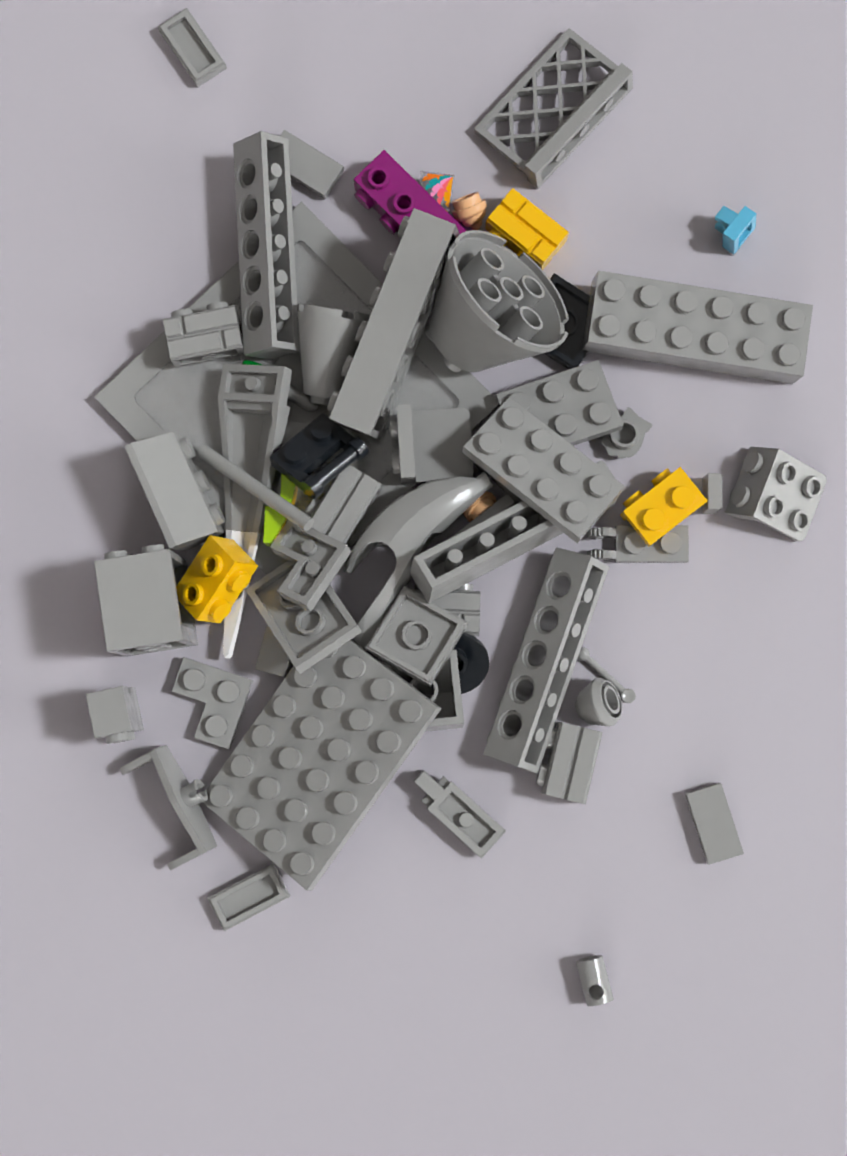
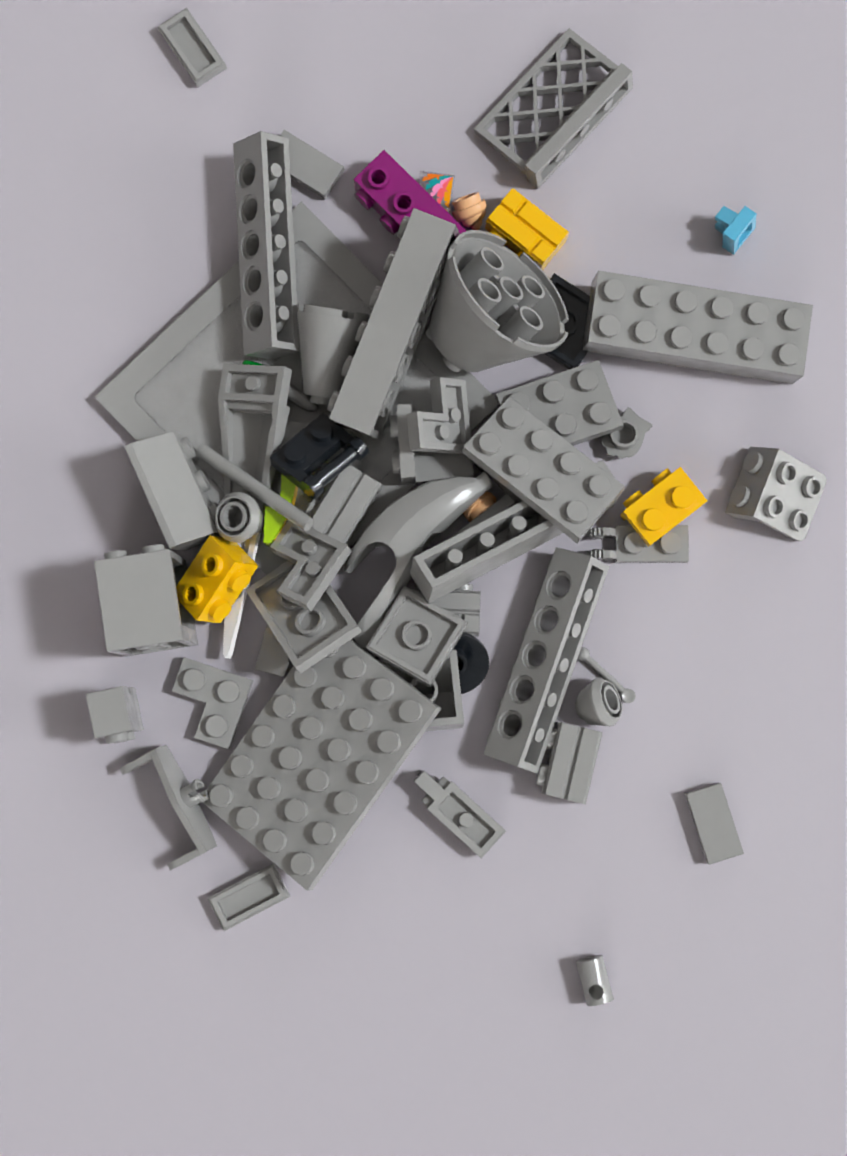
light grey brick [163,301,244,367] -> none
light grey tile [702,473,722,514] -> none
none -> light grey cone [214,492,263,543]
none -> light grey plate [407,377,471,454]

